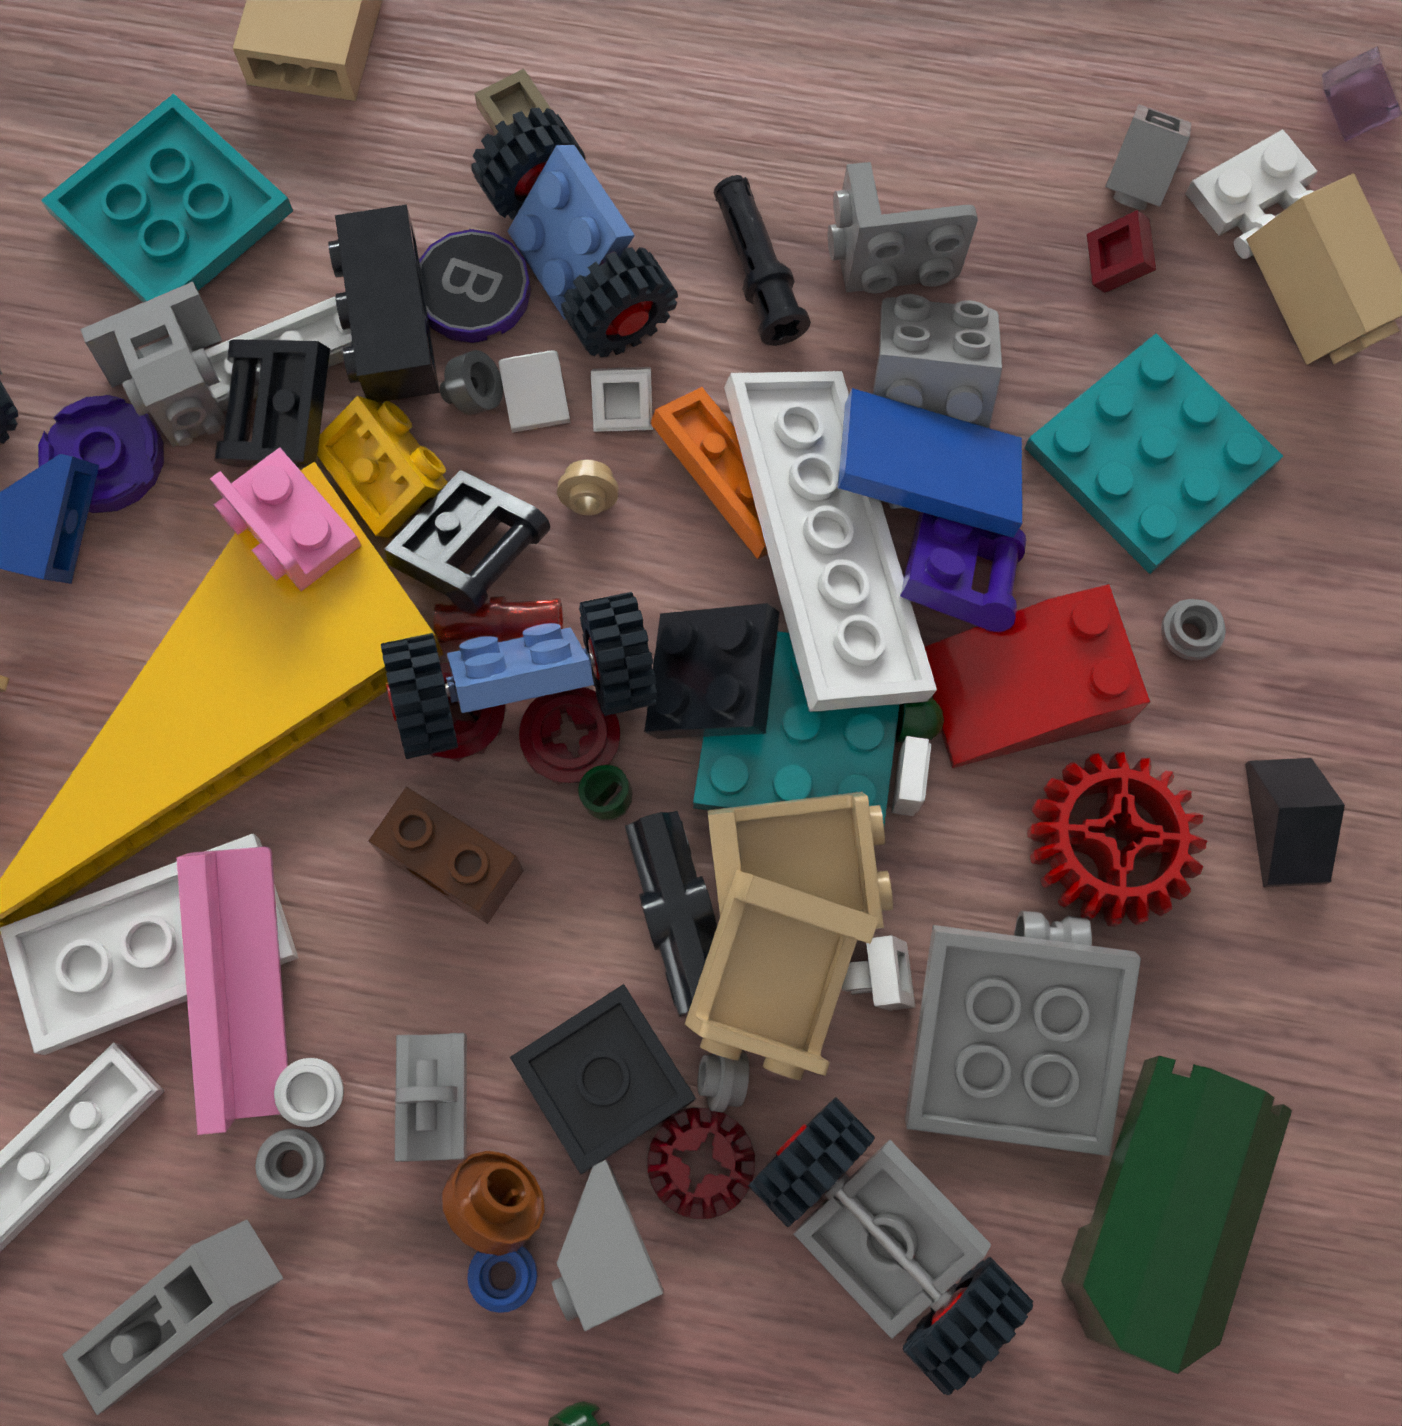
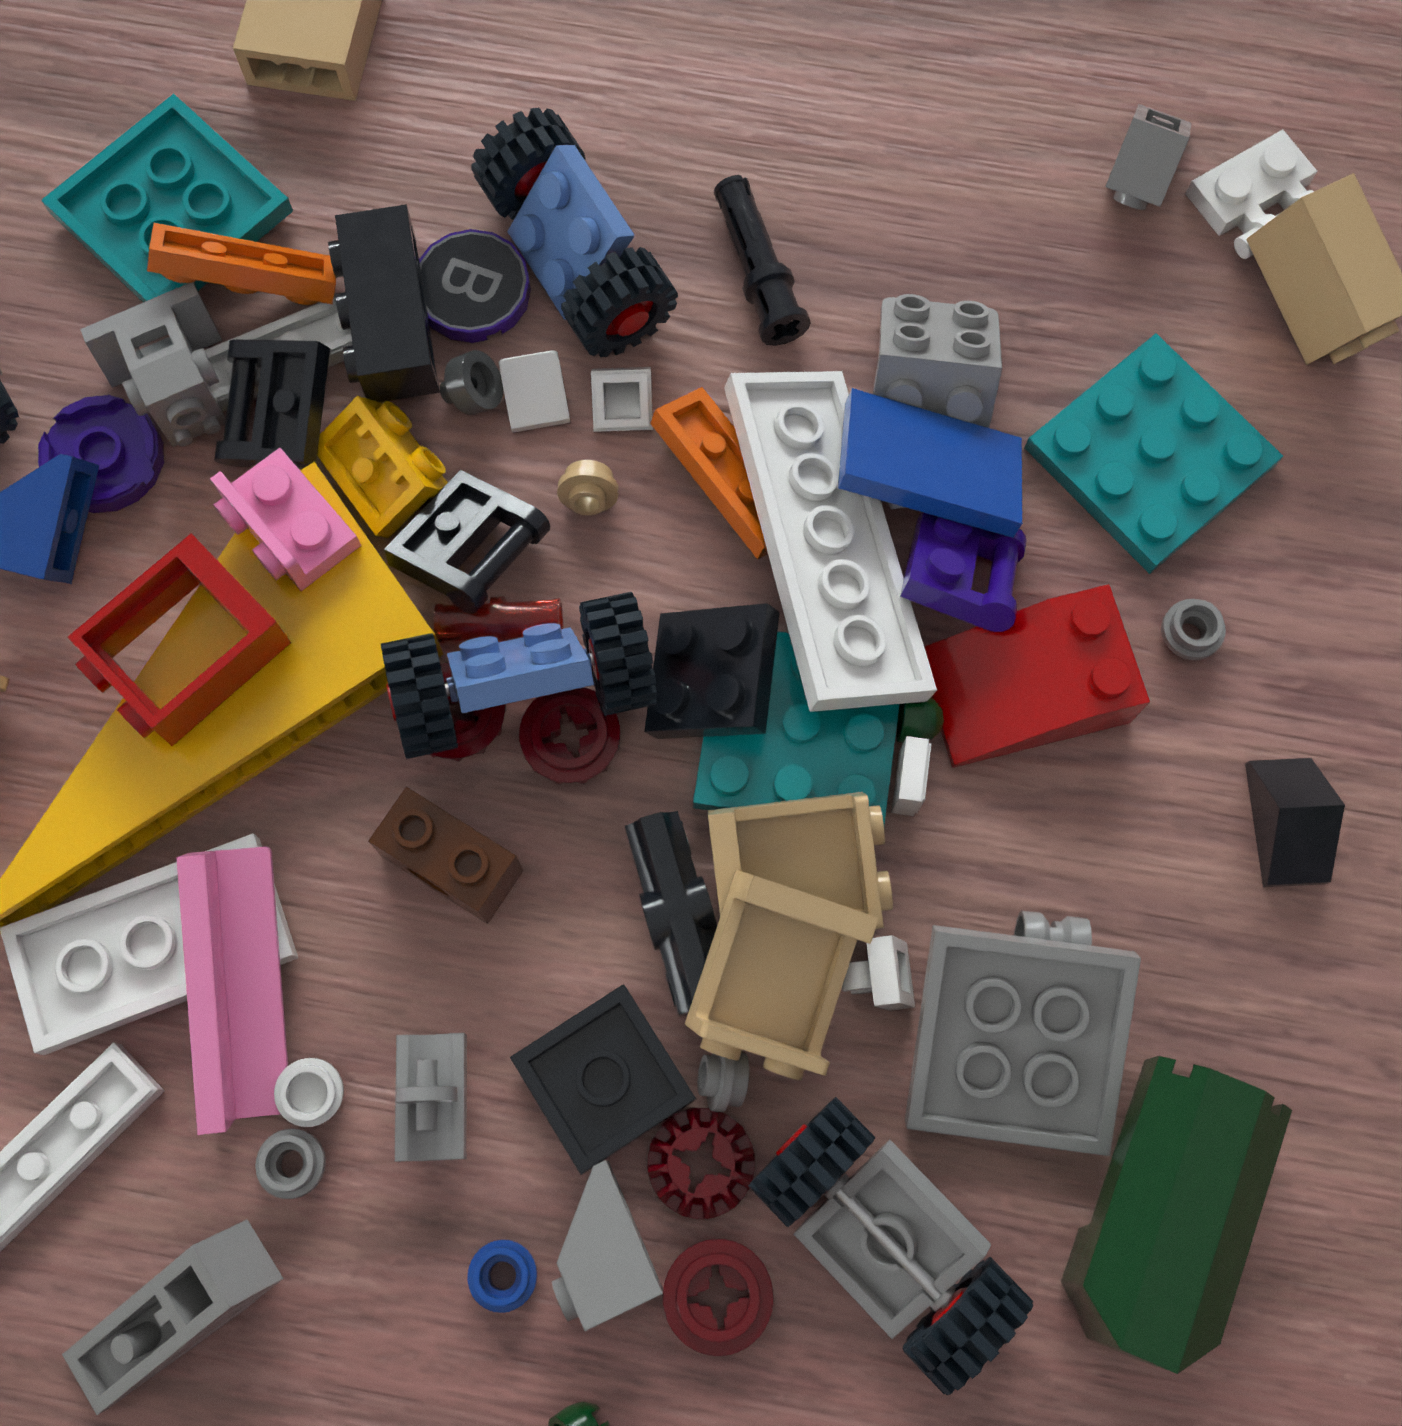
dark orange plate [442,1151,545,1256] -> none
dark tan plate [474,68,552,135] -> none
dark green hinge [578,765,633,821] -> none
light grey bracket [827,162,978,293] -> none
red gear [1027,751,1208,927] -> none
dark red plate [1087,210,1156,293] -> none
clear purple panel [1322,46,1402,142] -> none
none -> red window [67,533,291,746]
none -> orange plate [147,223,336,305]
none -> dark red gear [663,1239,774,1356]

